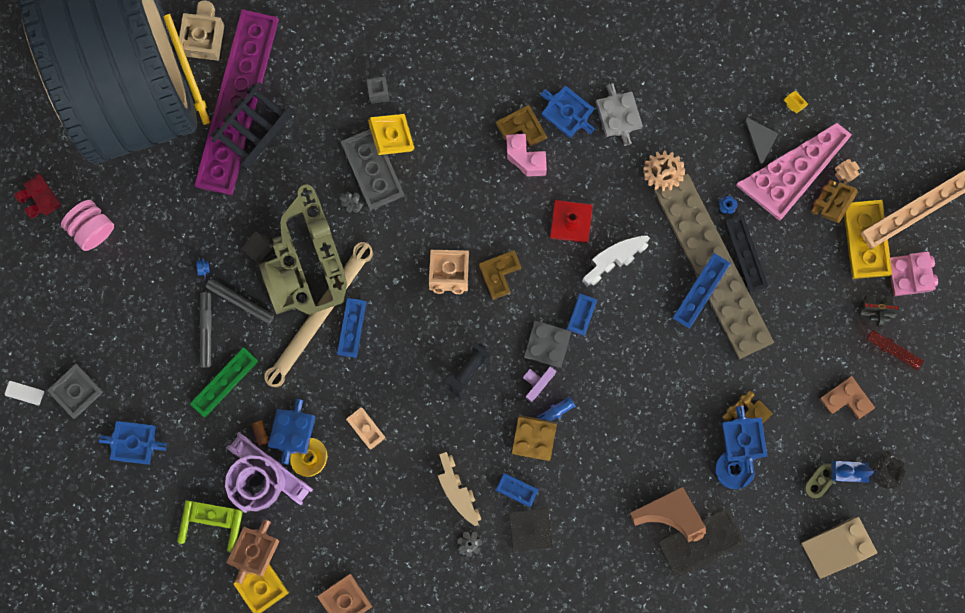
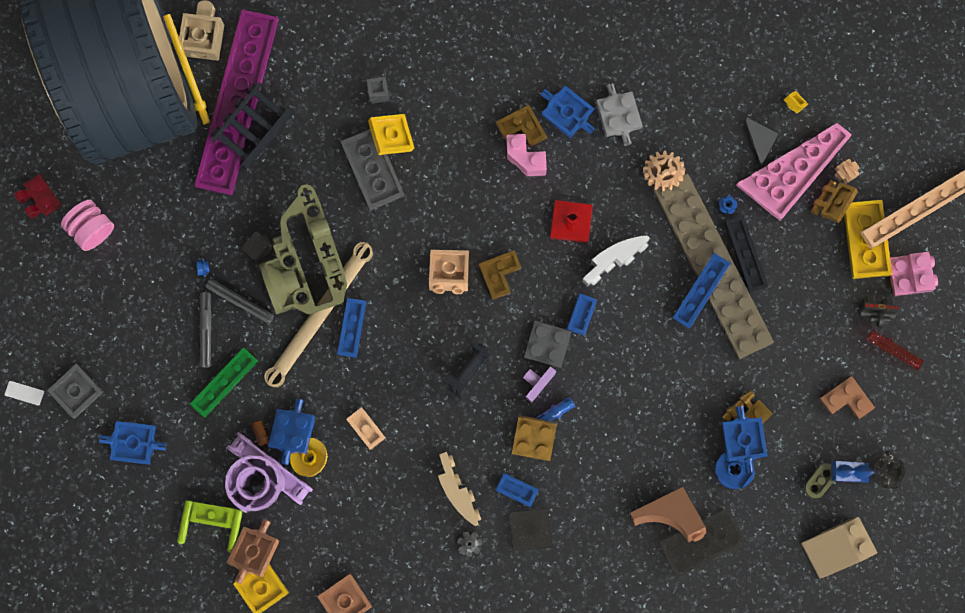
dark grey plant [339,192,362,213] -> none

